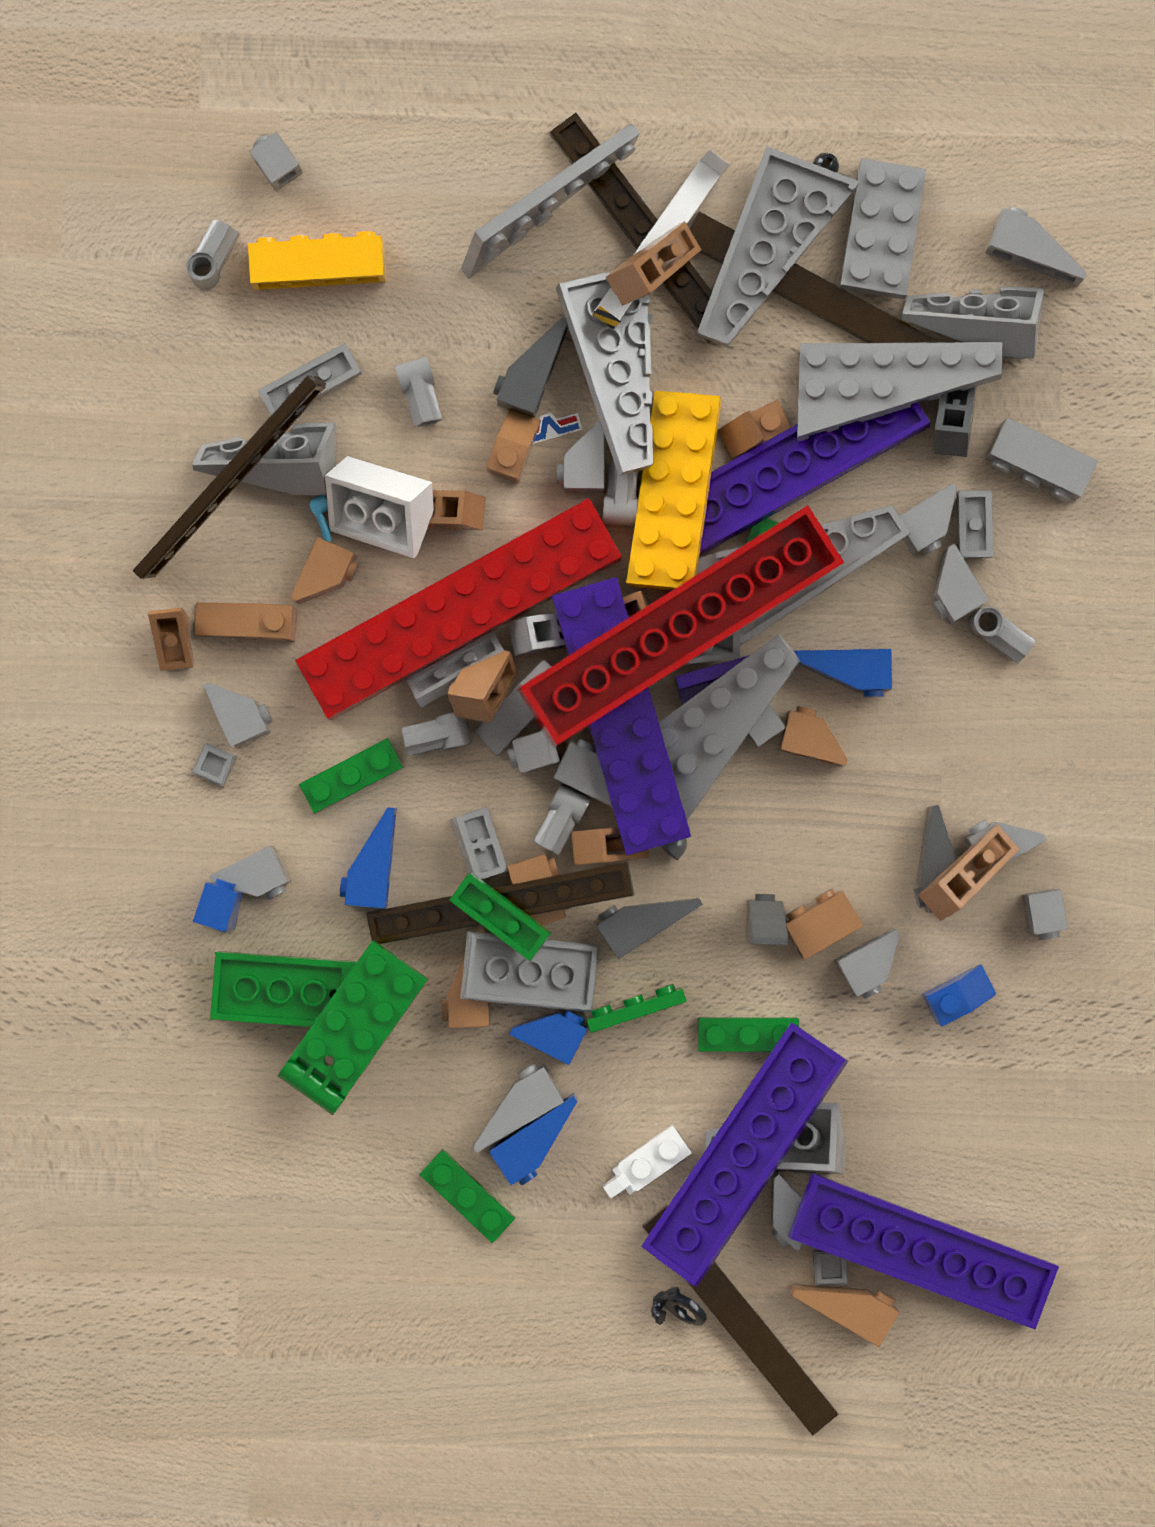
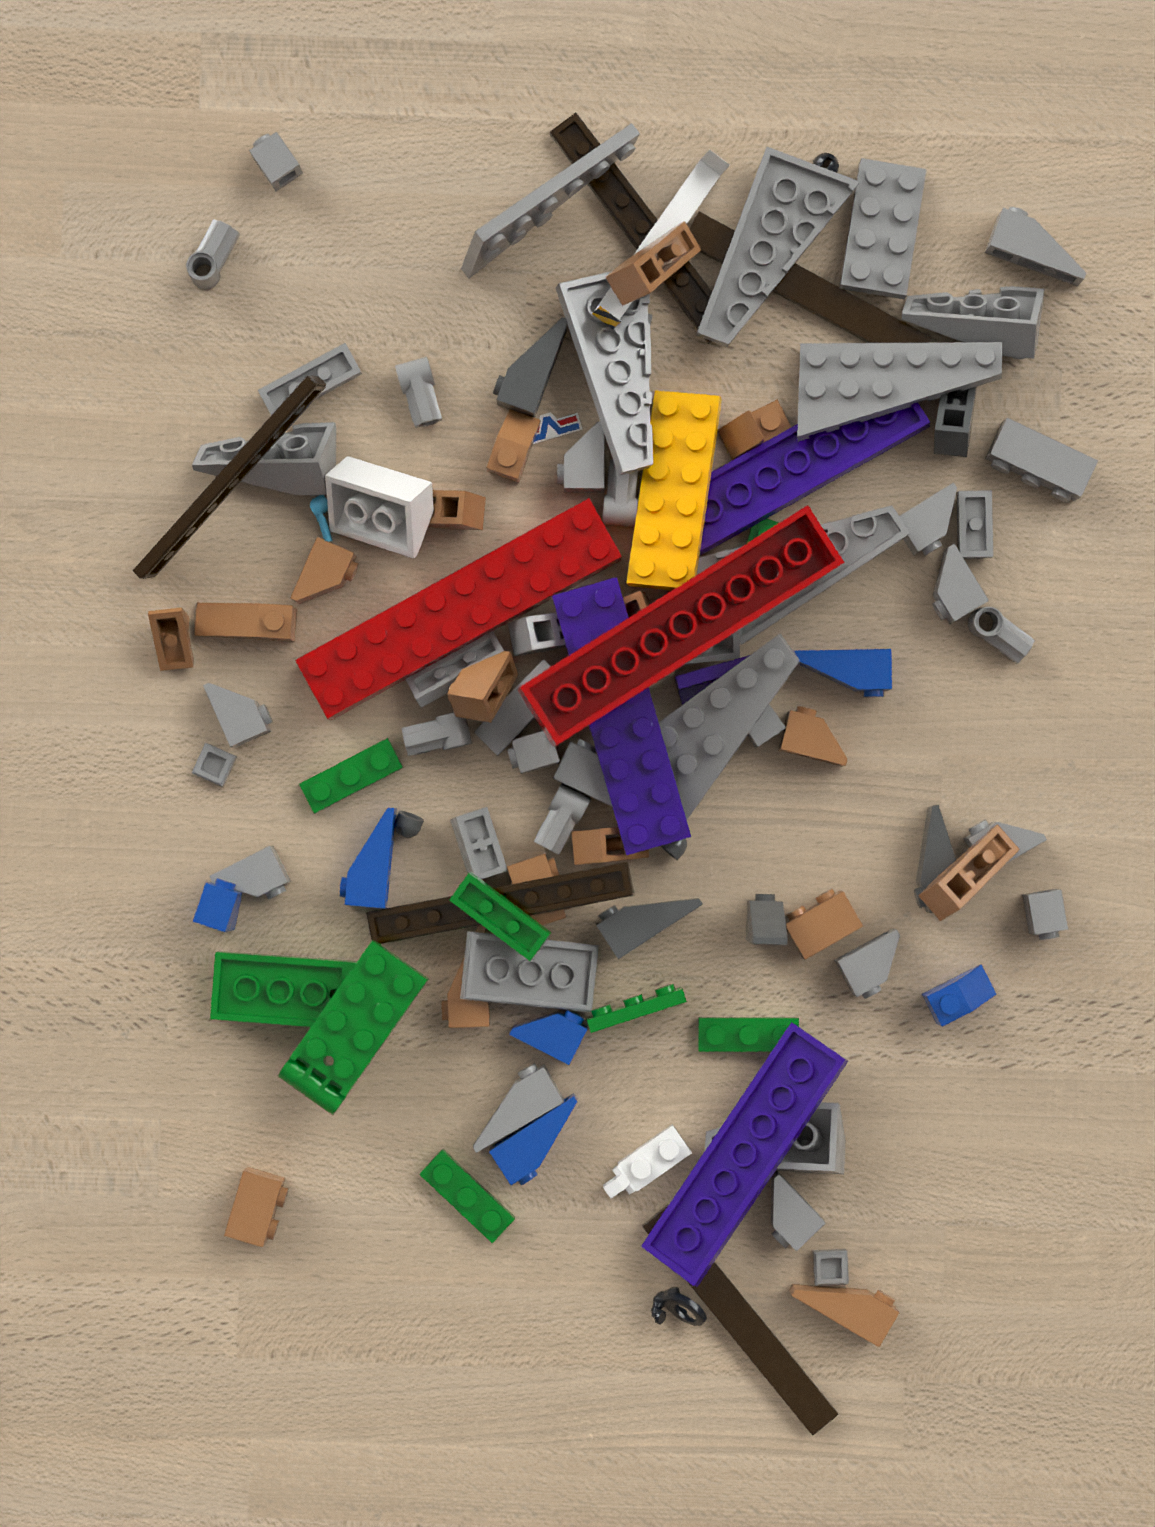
yellow brick [248,231,386,290] -> none
dark purple plate [788,1173,1059,1330] -> none
none -> medium nougat brick [224,1166,289,1247]
none -> dark grey hinge [395,811,424,838]

